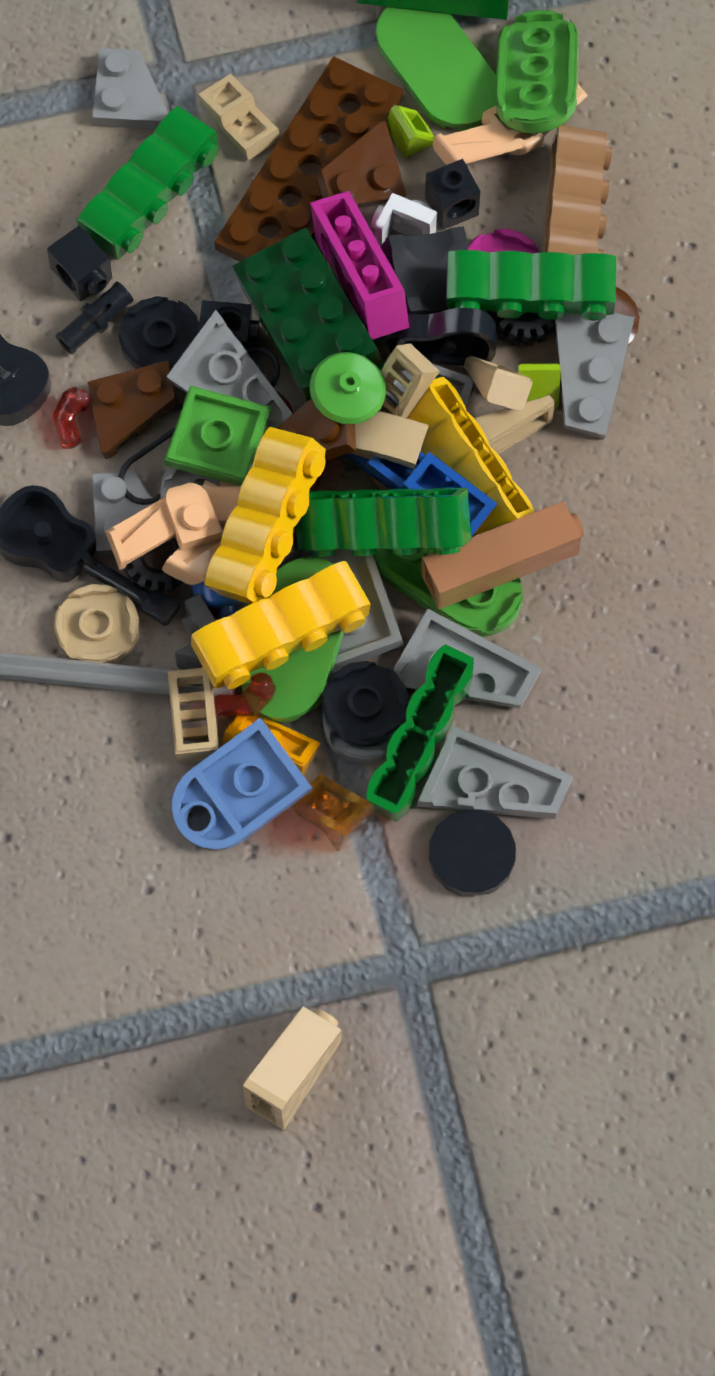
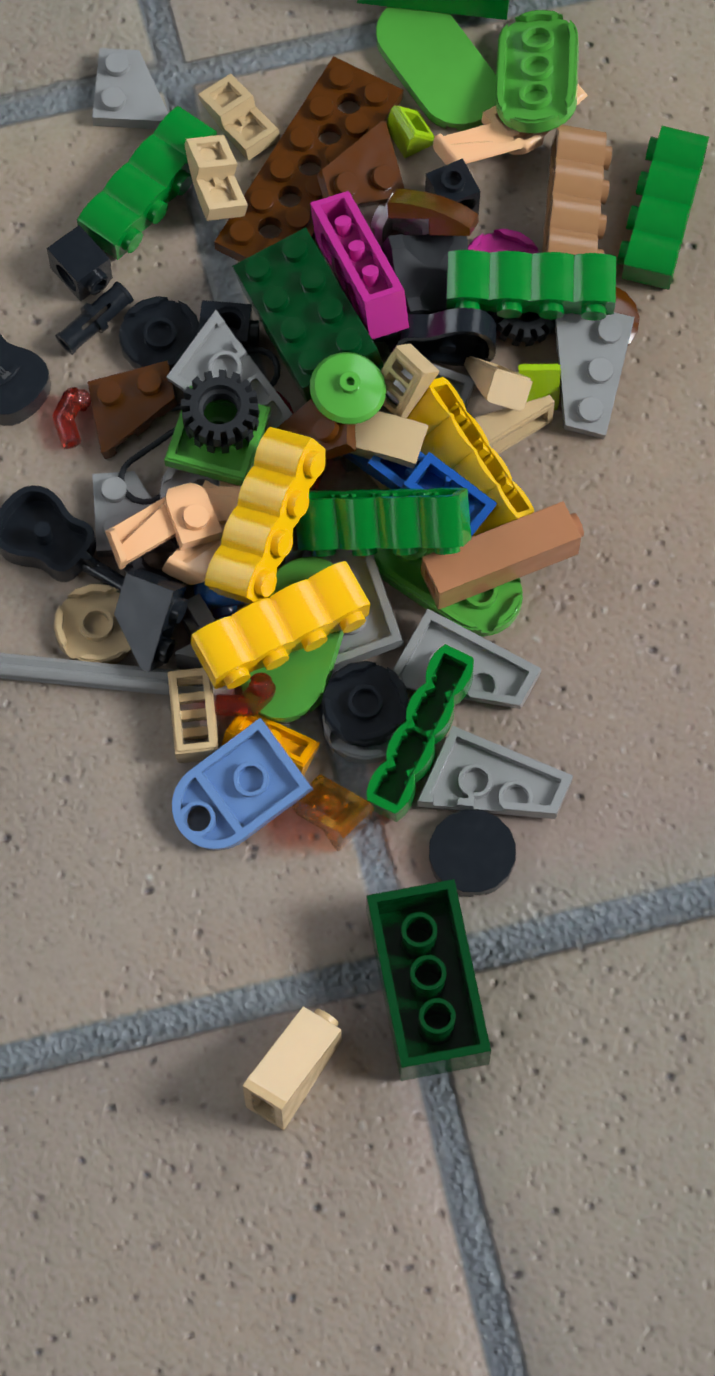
none -> black slope [114,568,188,672]
none -> black tyre [181,369,259,454]
none -> tan slope [185,135,248,221]
none -> dark green brick [366,879,491,1081]
none -> reddish brown slope [387,189,479,236]
none -> green brick [616,126,709,290]

